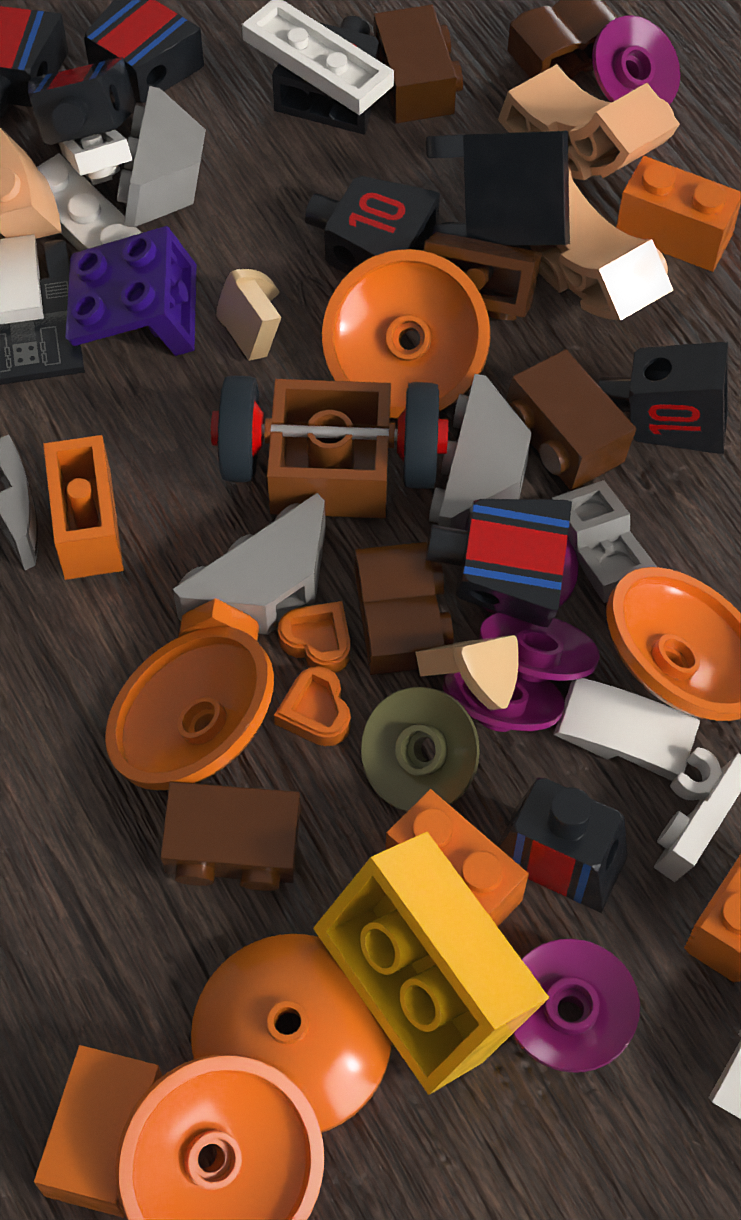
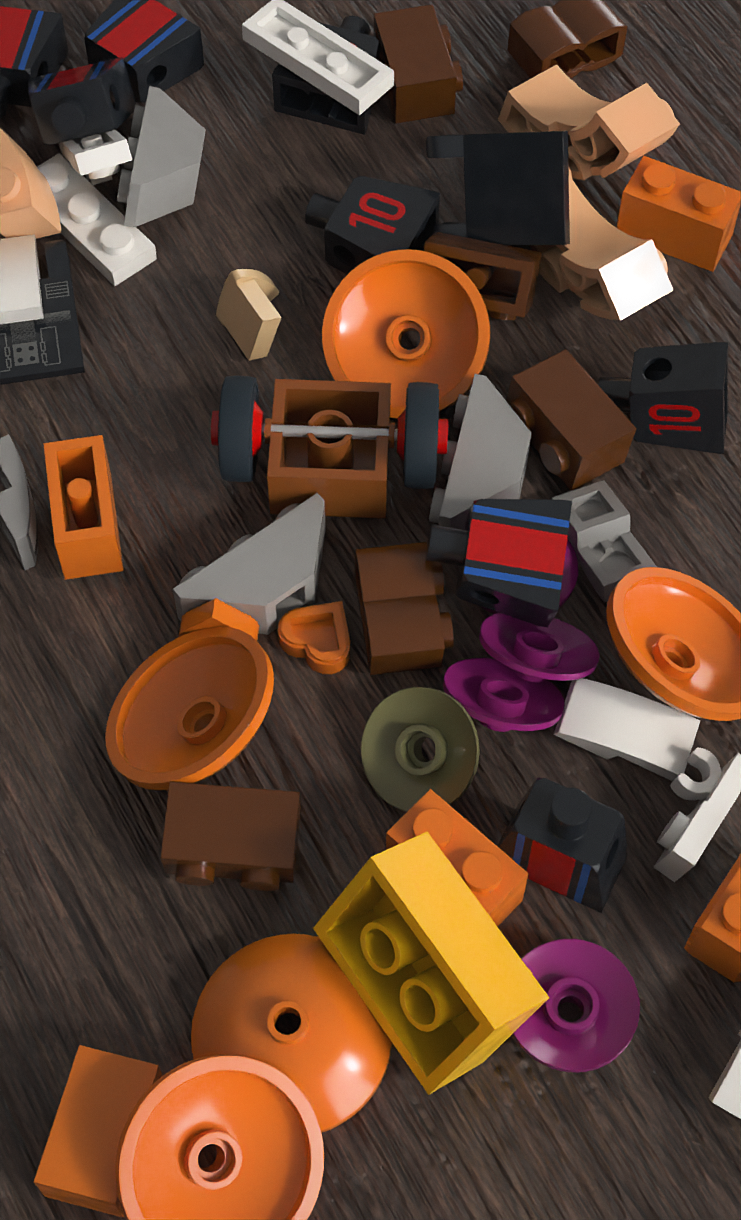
dark purple bracket [65,226,197,356] -> none
orange tile [274,666,351,747] -> none
tan tile [416,635,518,710] -> none
magenta dish [592,15,680,105] -> none

